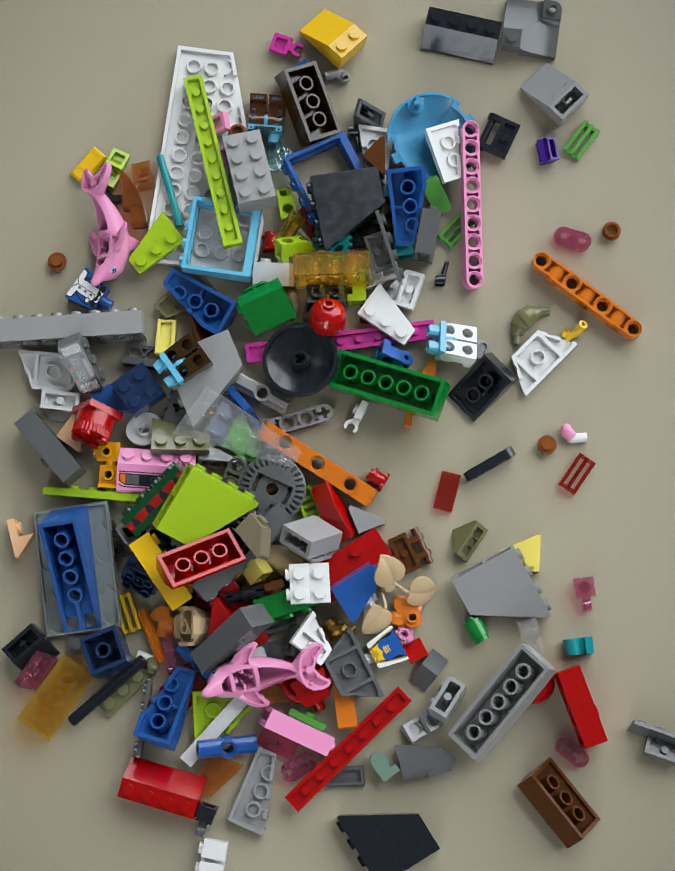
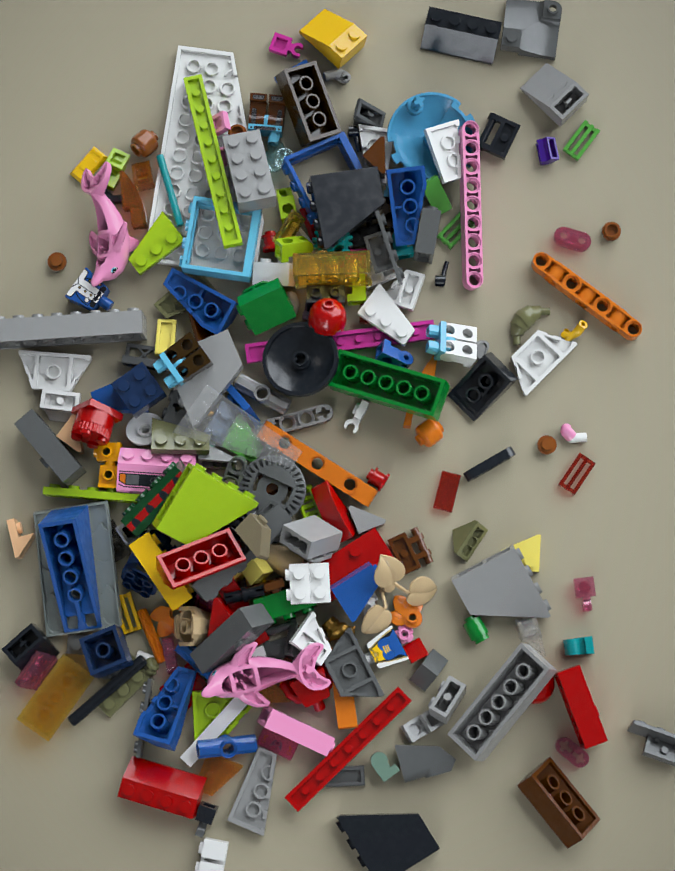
brick [57,332,106,396] -> none
clear pink beam [280,752,316,782] -> none
bright green plate [288,708,327,732] -> none
none -> dark orange head [130,129,158,157]
none -> orange head [415,419,444,447]

